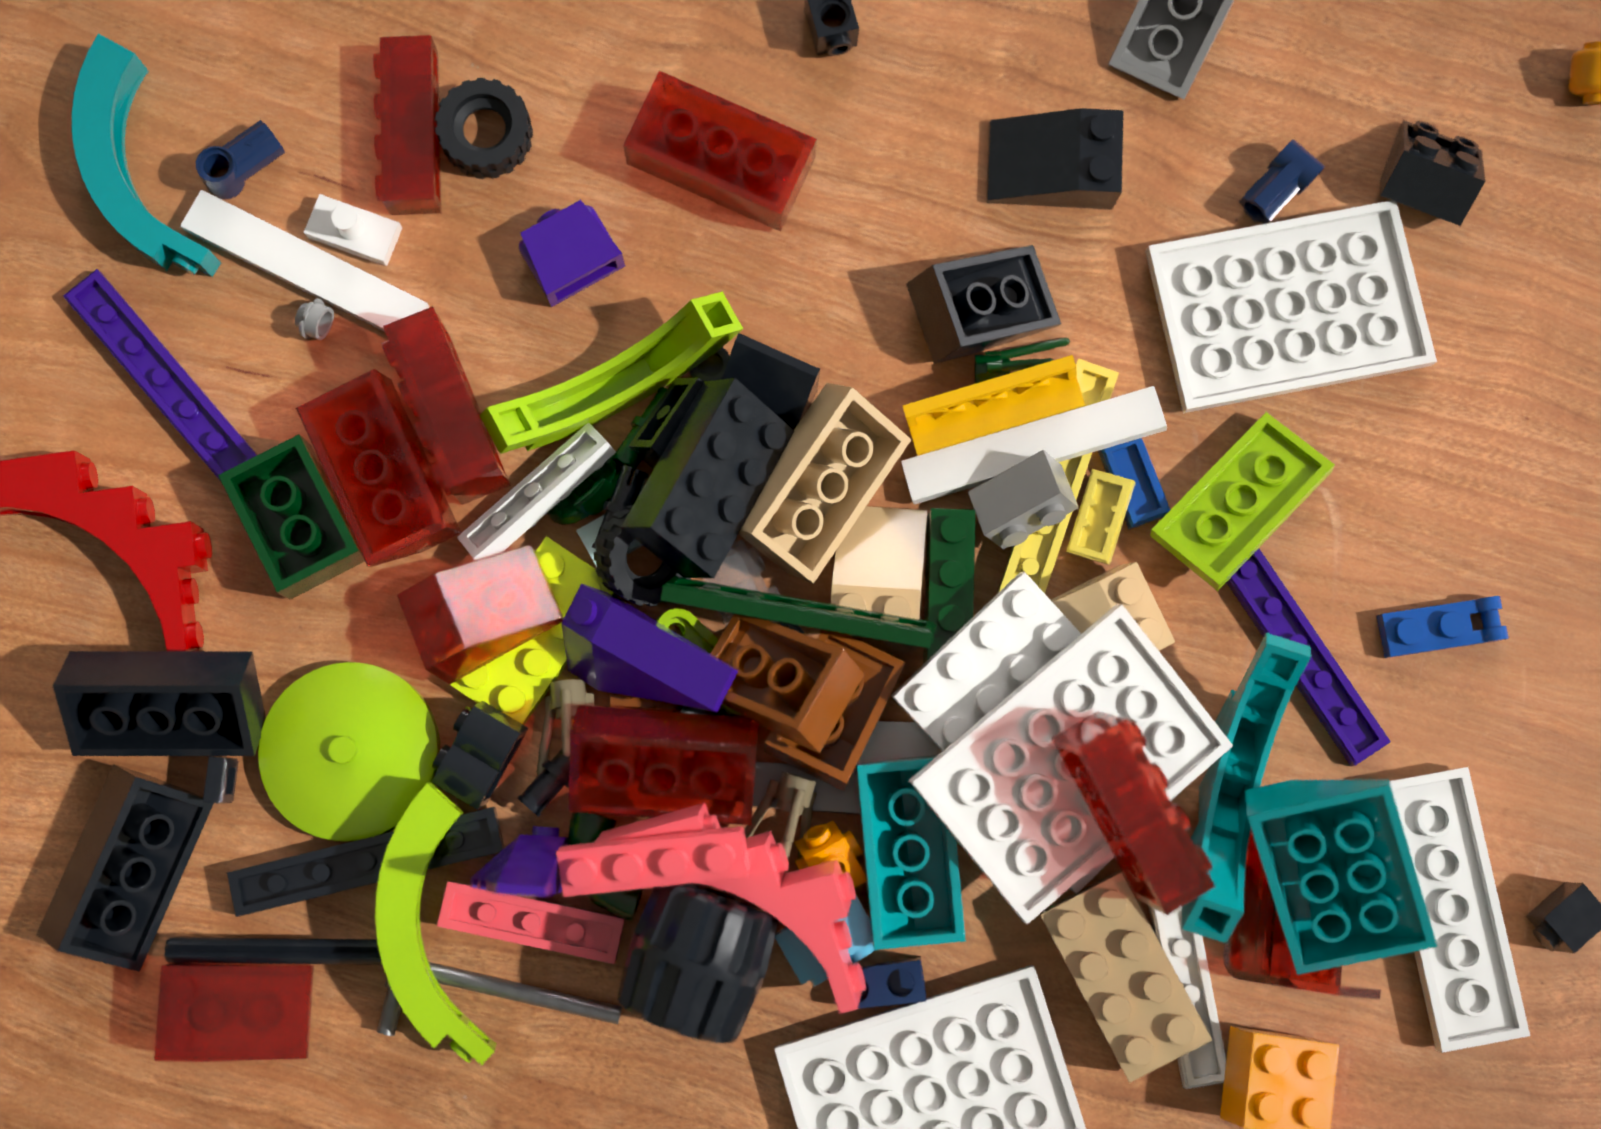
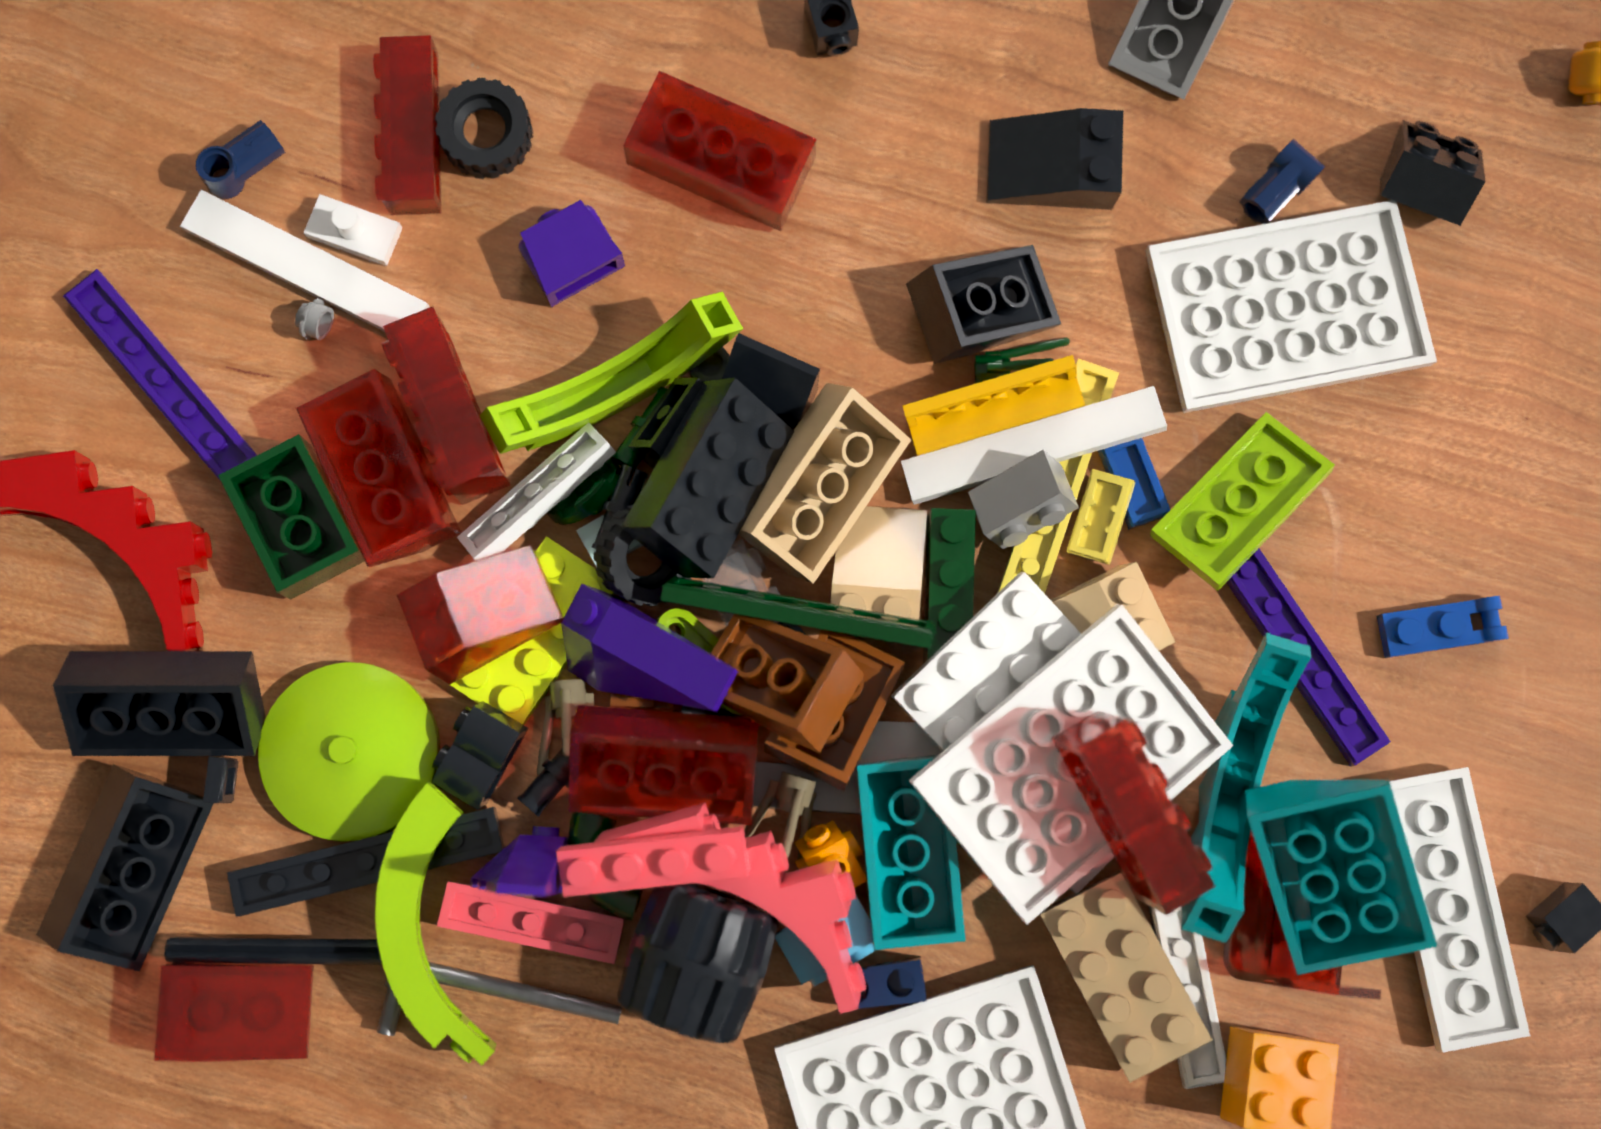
teal arch [72,33,221,277] -> none

